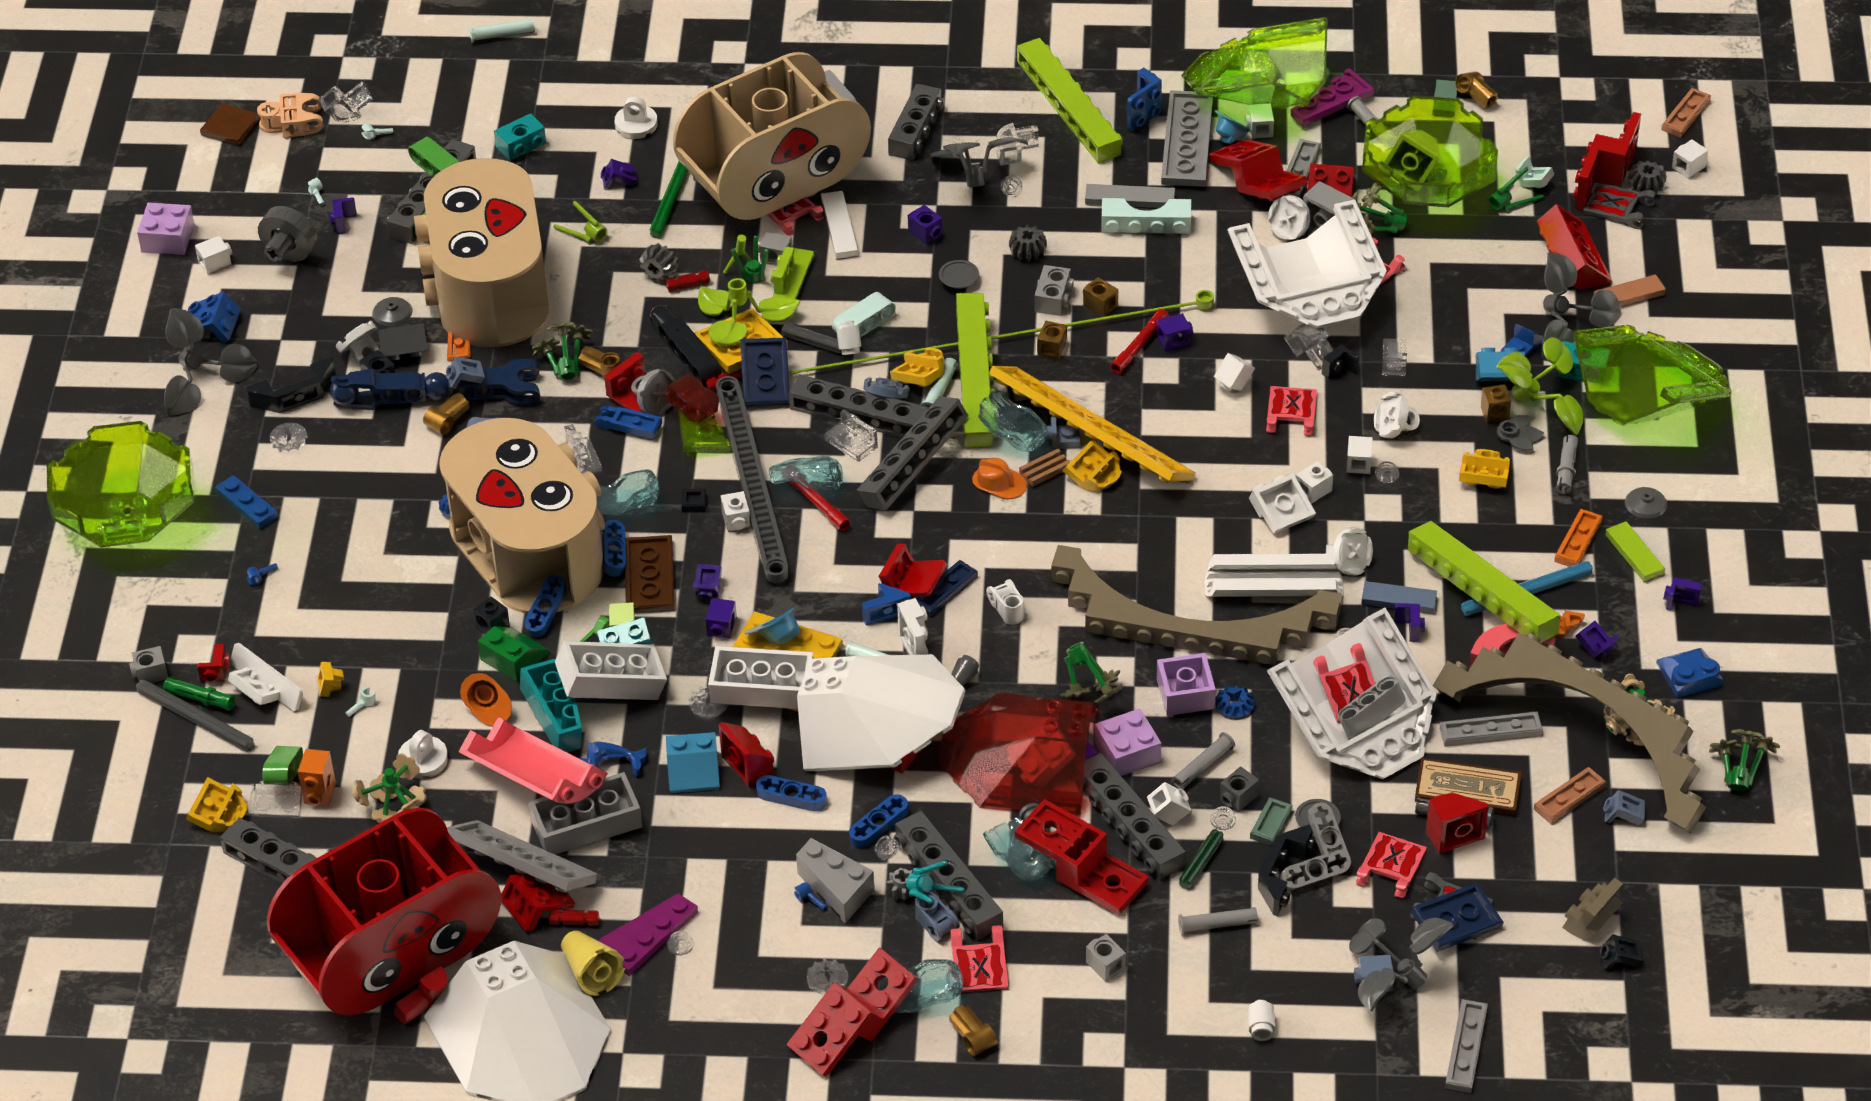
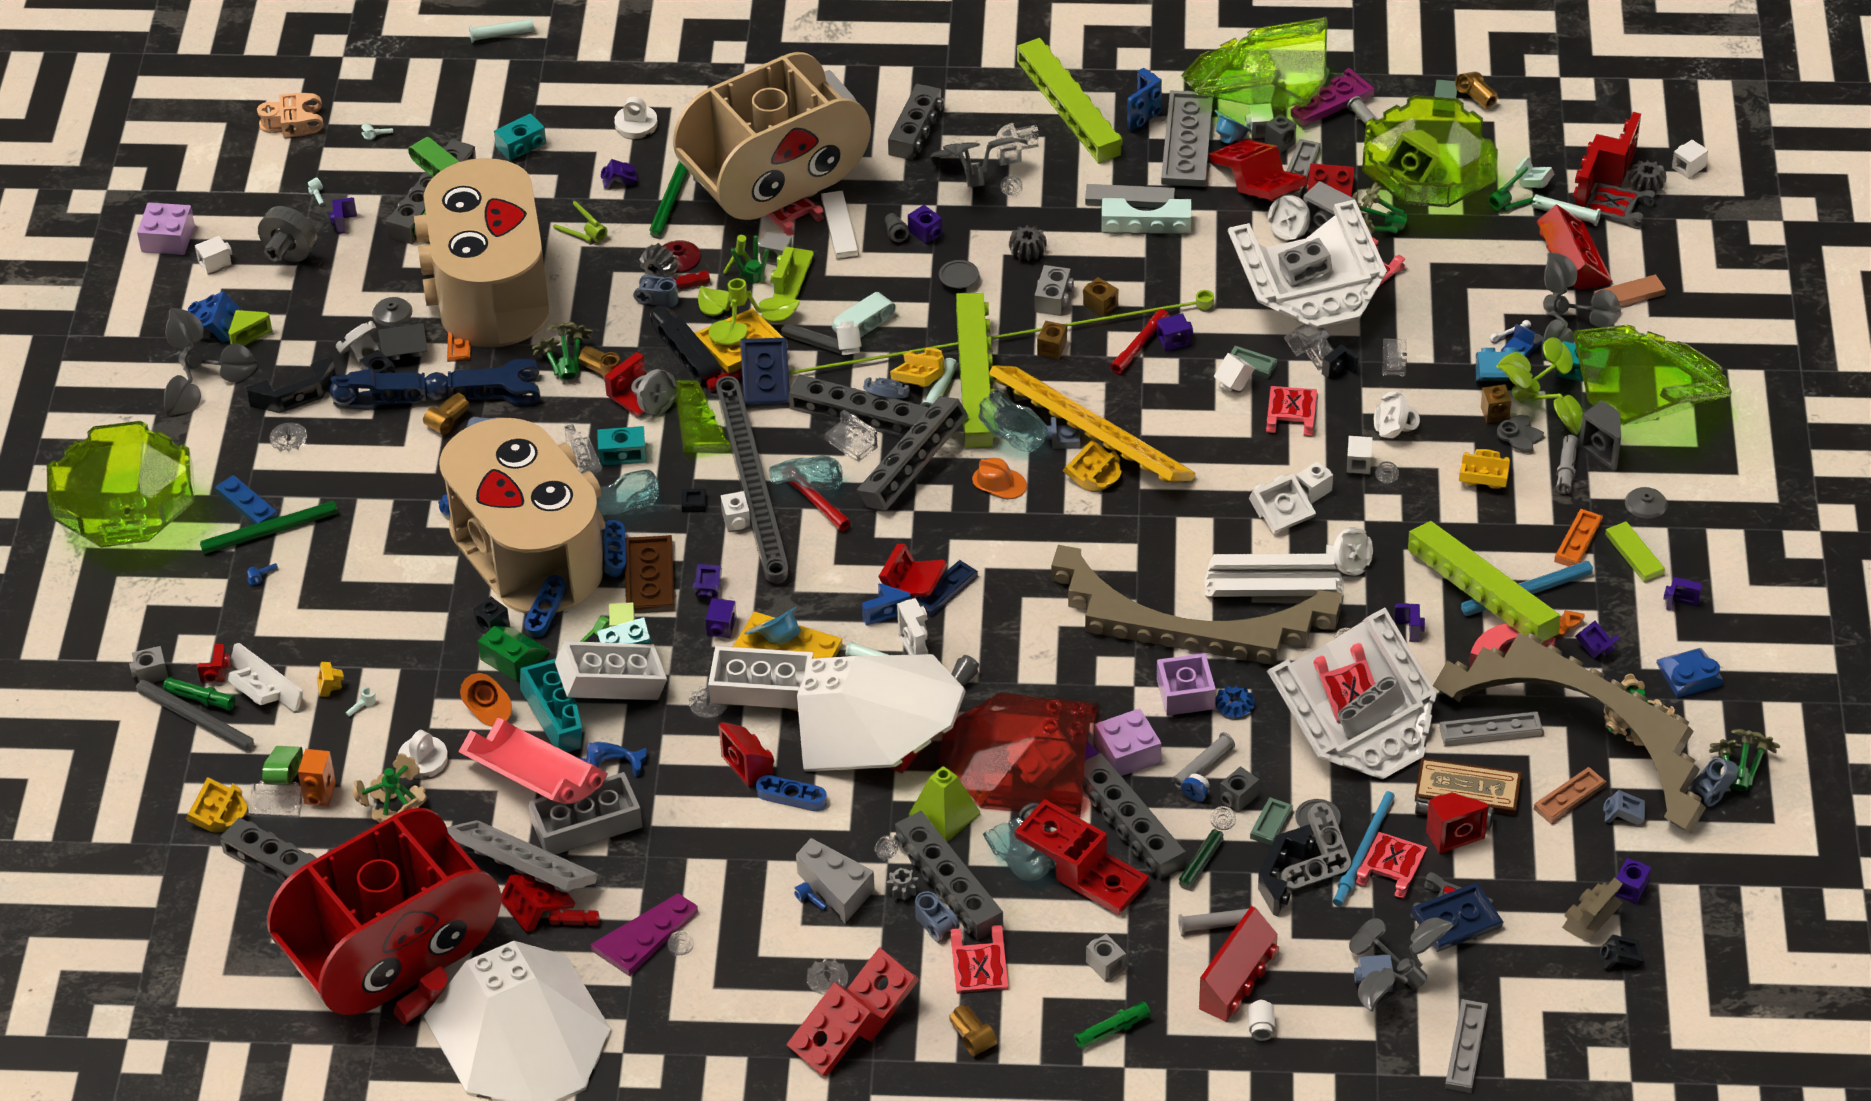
reddish brown tile [200,103,260,146] -> none
clear brick [319,82,373,123] -> none
sand blue bracket [446,356,485,388] -> none
light yellow cone [561,931,625,996] -> none
blue hinge [594,405,662,439] -> none
clear red brick [665,374,720,424] -> none
dark azure slope [666,732,720,794] -> none
blue beam [849,794,908,848] -> none
clear light blue hair [881,959,963,1013] -> none
teal plant [906,861,965,904] -> none
white piece [986,579,1024,625] -> none
medium nougat tile [1019,449,1071,487] -> none
plant [1060,642,1123,703] -> none
white brick [1147,782,1191,826] -> none
sand blue tile [1361,581,1437,614] -> none
nougat tile [1661,88,1711,138] -> none
none -> green axle [200,501,338,554]
none -> lime slope [228,310,272,346]
none -> teal brick [597,426,647,466]
none -> sand blue piece [633,275,679,308]
none -> dark red dish [662,240,701,273]
none -> dark grey cone [885,213,909,242]
none -> lime slope [909,766,980,842]
none -> green pin [1074,1001,1151,1050]
none -> blue piece [1181,774,1210,802]
none -> red slope [1199,906,1279,1022]
none -> sand green tile [1230,346,1277,379]
none -> dark grey brick [1265,114,1296,154]
none -> light grey brick [1278,238,1332,286]
none -> dark azure bar [1333,791,1395,906]
none -> white hinge [1489,320,1531,343]
none -> light aqua pin [1532,194,1601,226]
none -> dark grey slope [1579,400,1621,471]
none -> dark purple brick [1615,858,1651,904]
none -> sand blue piece [1690,758,1739,807]

